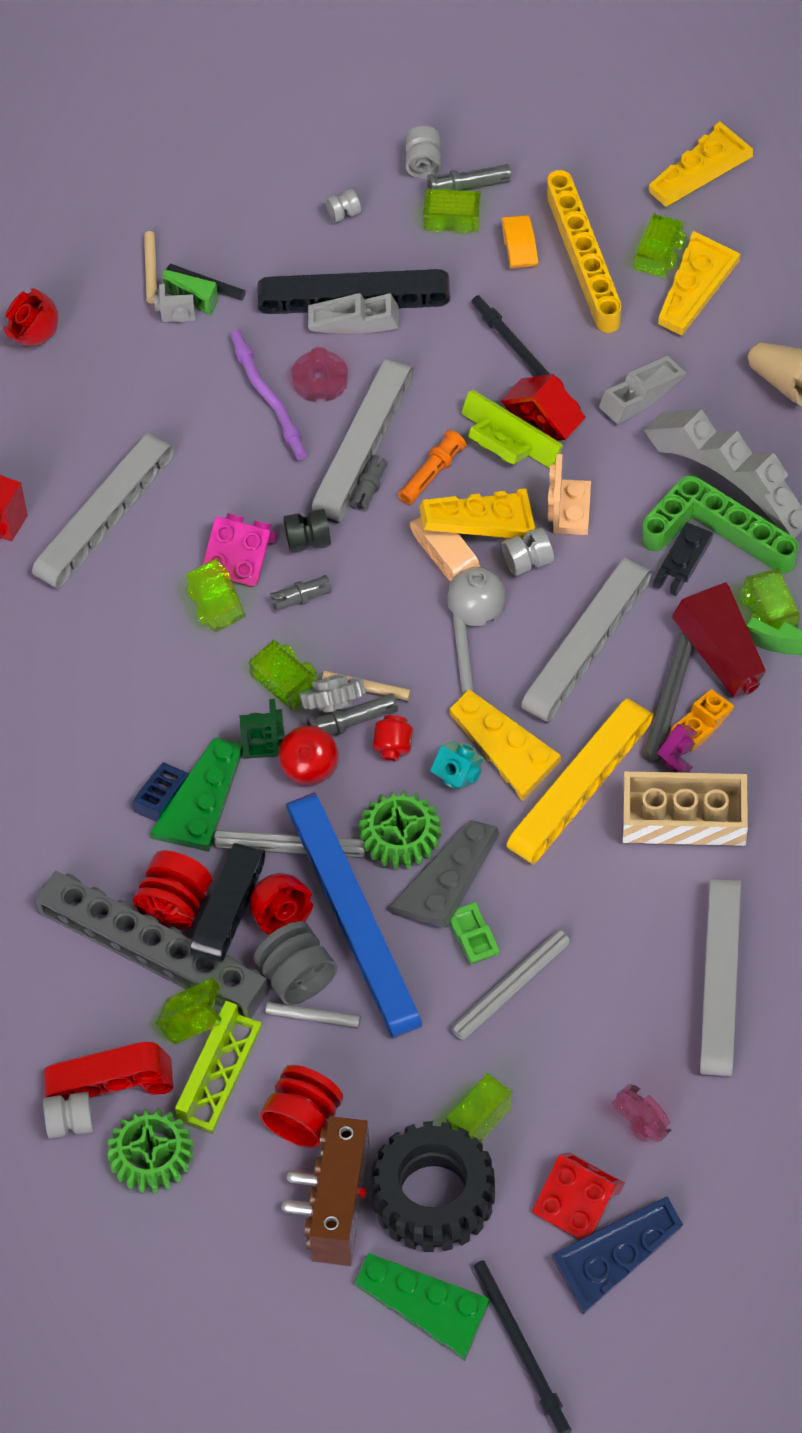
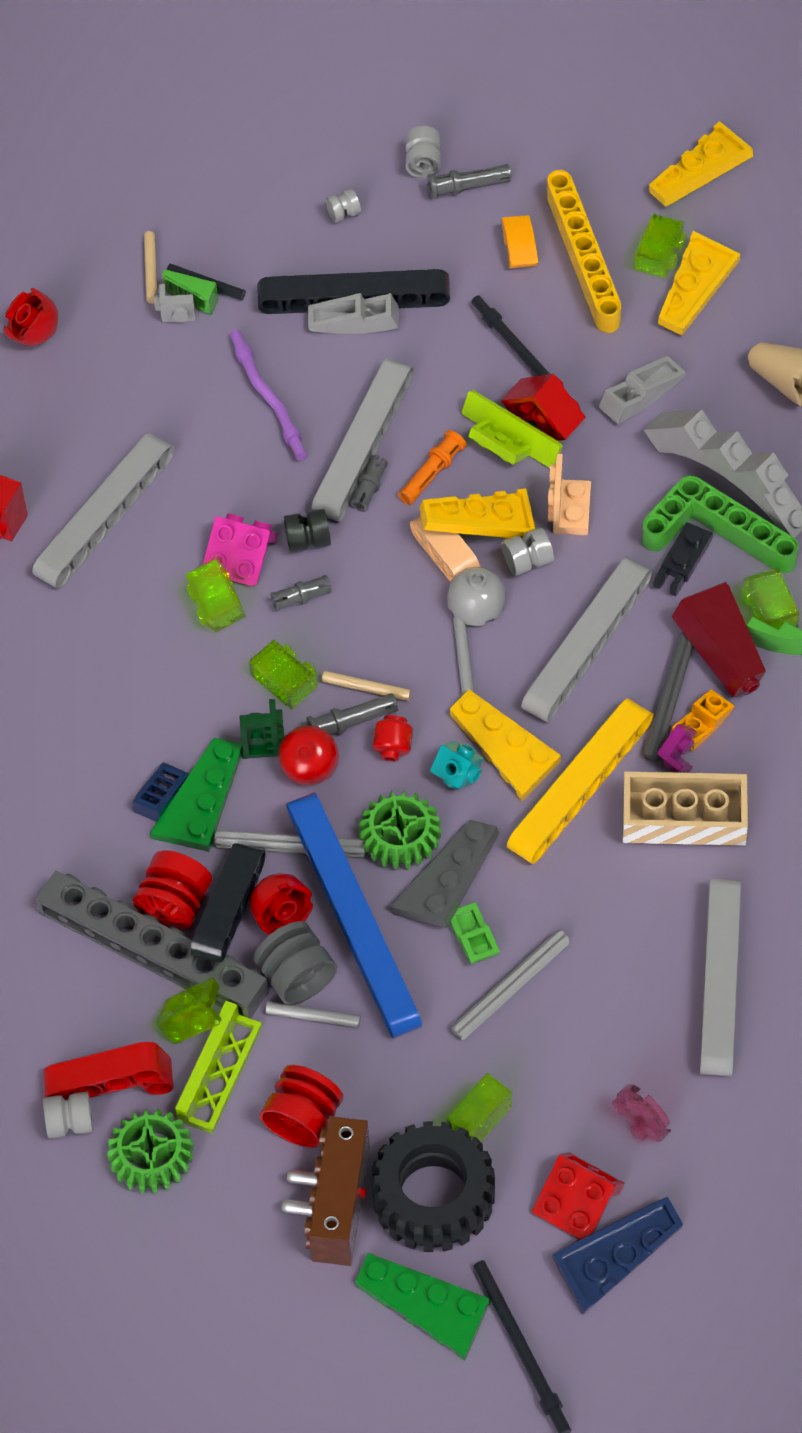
clear pink plate [291,347,348,402] -> none
light grey gear [299,674,366,713] -> none
clear neon green brick [423,189,481,233] -> none

